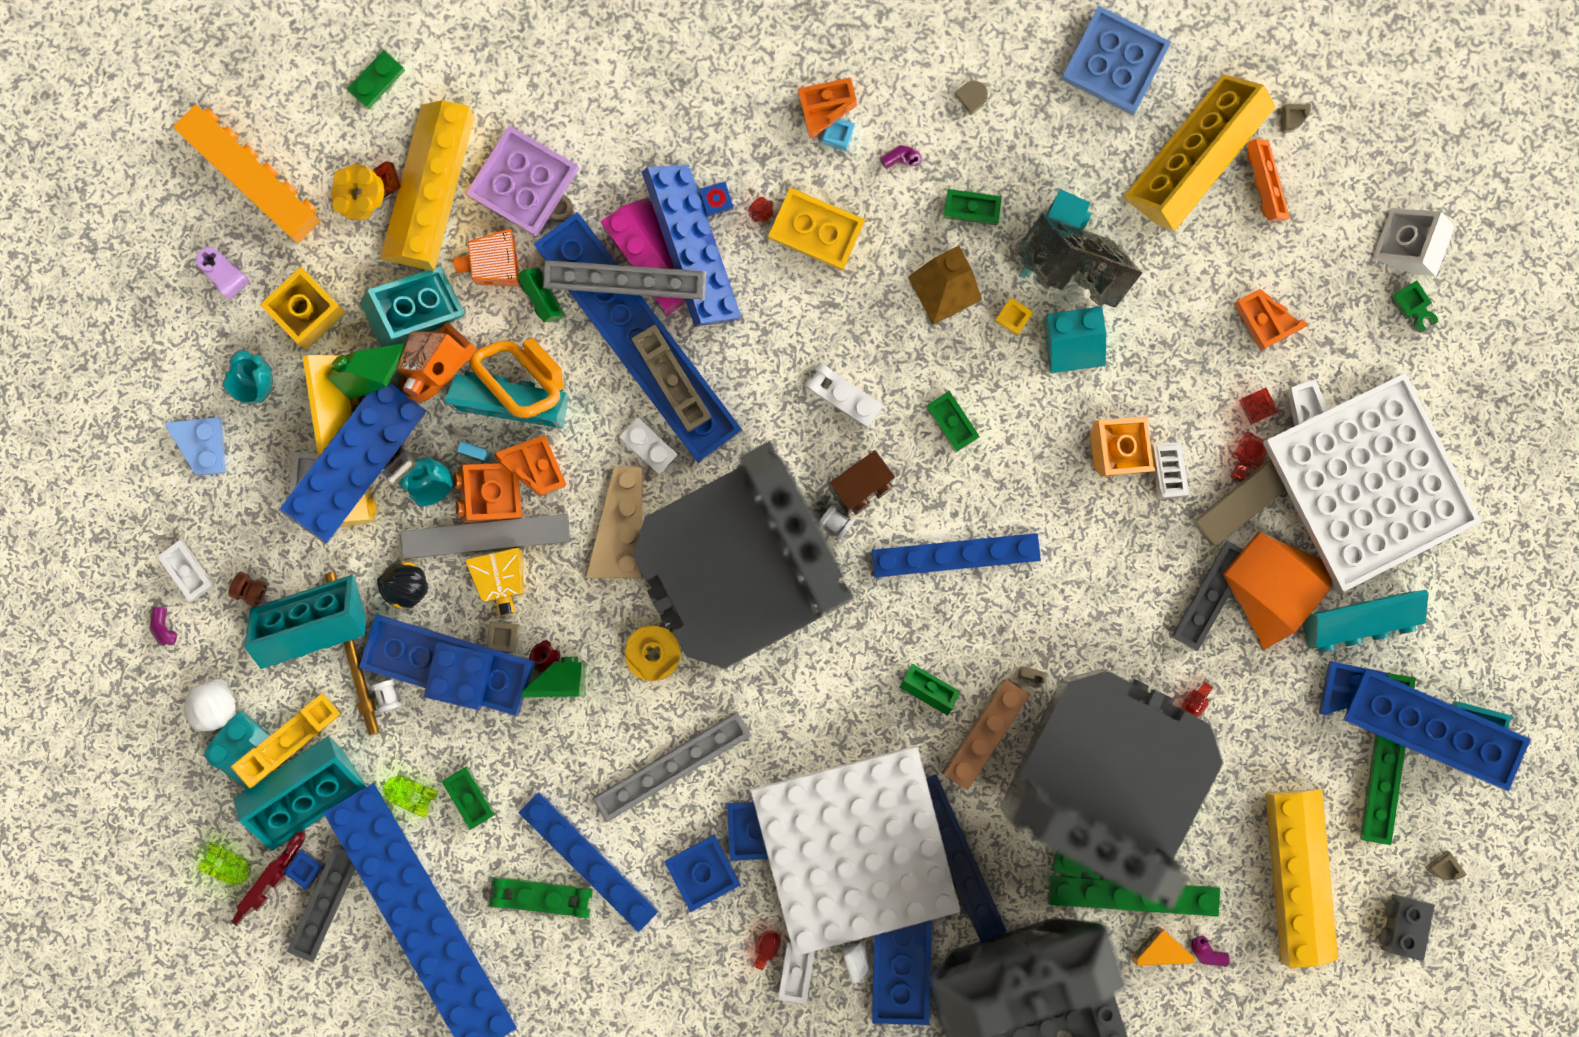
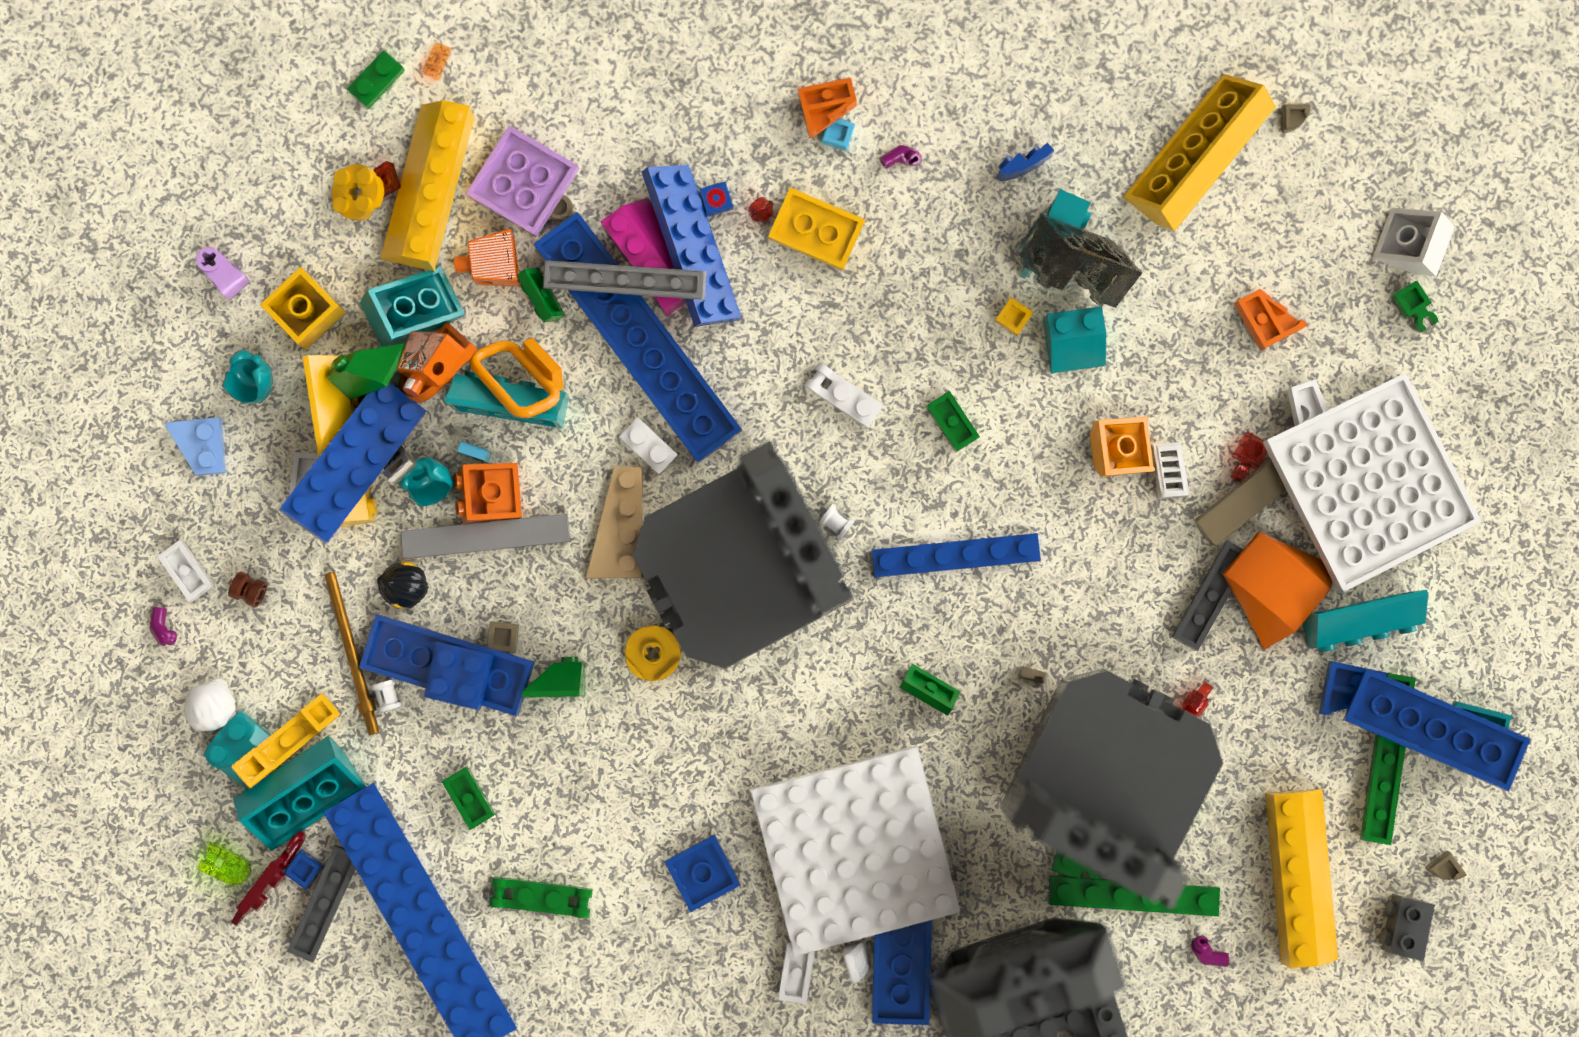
light orange brick [173,104,321,244] -> none
teal slope [244,575,366,669] -> none
clear neon green plate [384,775,439,818] -> none
yellow torso [466,548,525,616] -> none
orange wing [494,435,567,497] -> none
blue plate [518,792,659,933] -> none
dark red plate [529,640,560,673] -> none
light grey tile [592,711,752,823] -> none
dark tan slope [631,325,712,433] -> none
blue plate [727,802,769,861] -> none
clear red cylinder [753,930,781,971] -> none
reddish brown brick [828,450,895,515] -> none
pearl gold slope [908,245,982,325] -> none
dark blue plate [926,774,1007,943] -> none
medium nougat brick [941,679,1030,790] -> none
green plate [943,189,1002,226] -> none
dark tan tile [954,81,988,115] -> none
medium blue plate [1061,5,1171,116] -> none
light orange slope [1132,926,1195,966] -> none
clear red plate [1239,387,1278,425] -> none
orange plate [1247,139,1290,222] -> none
none -> clear orange piece [422,42,452,81]
none -> blue slope [996,143,1054,182]

